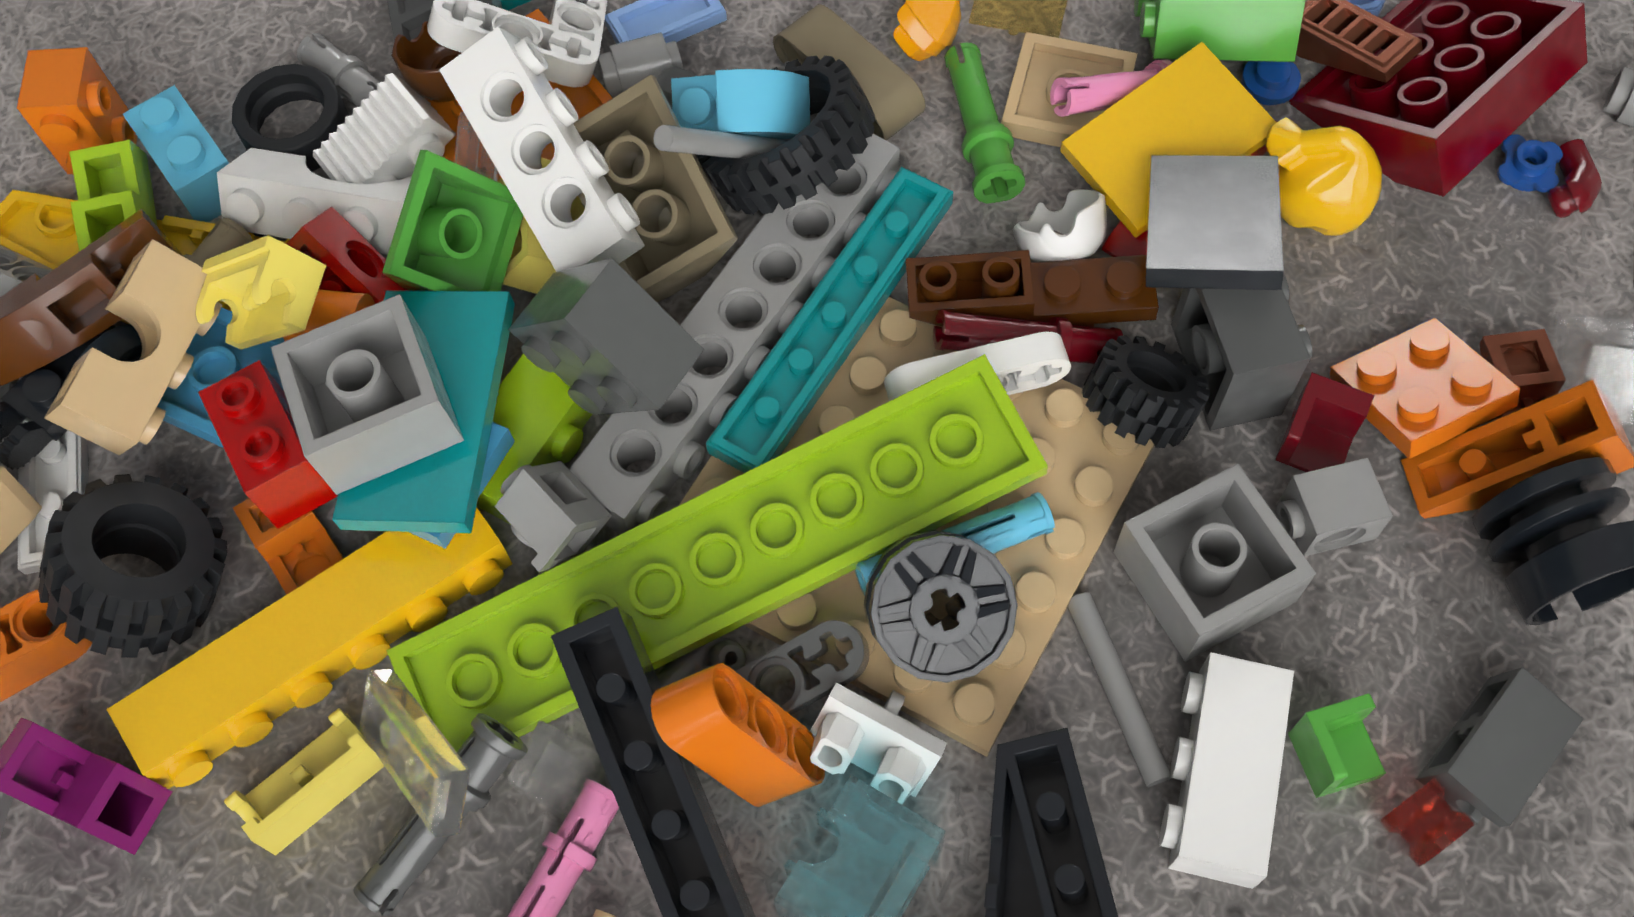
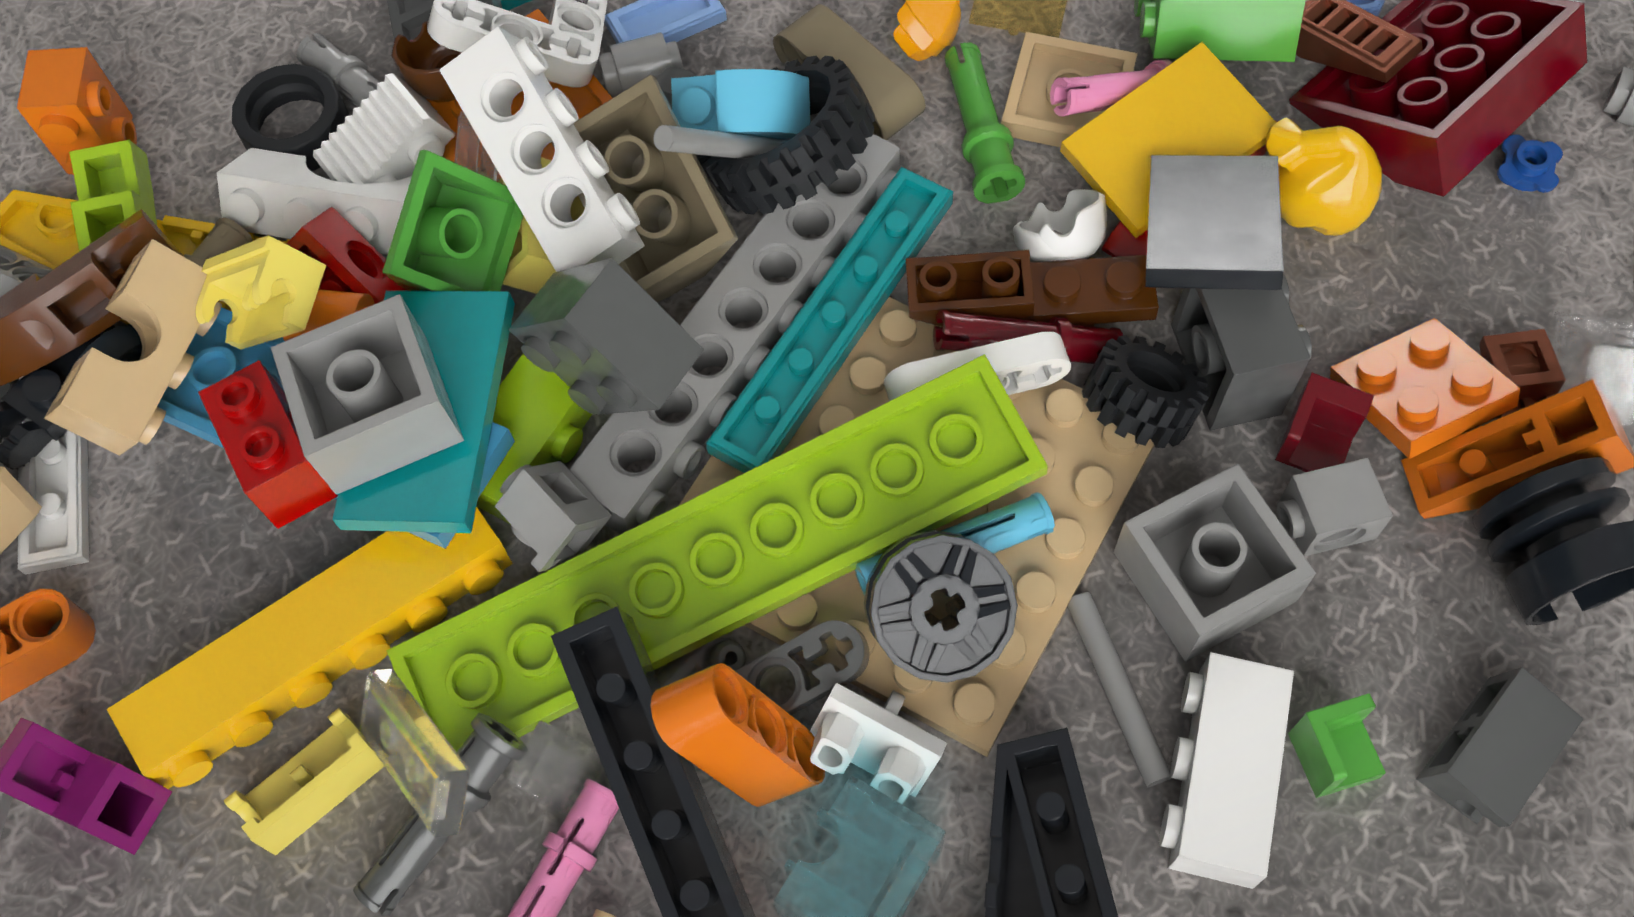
black tyre [38,474,228,658] -> none
medium azure brick [123,85,229,222] -> none
orange slope [233,498,344,595] -> none
blue plate [1241,61,1301,105] -> none
clear red wheel [1379,778,1476,867] -> none
dark red arm [1547,139,1602,218] -> none

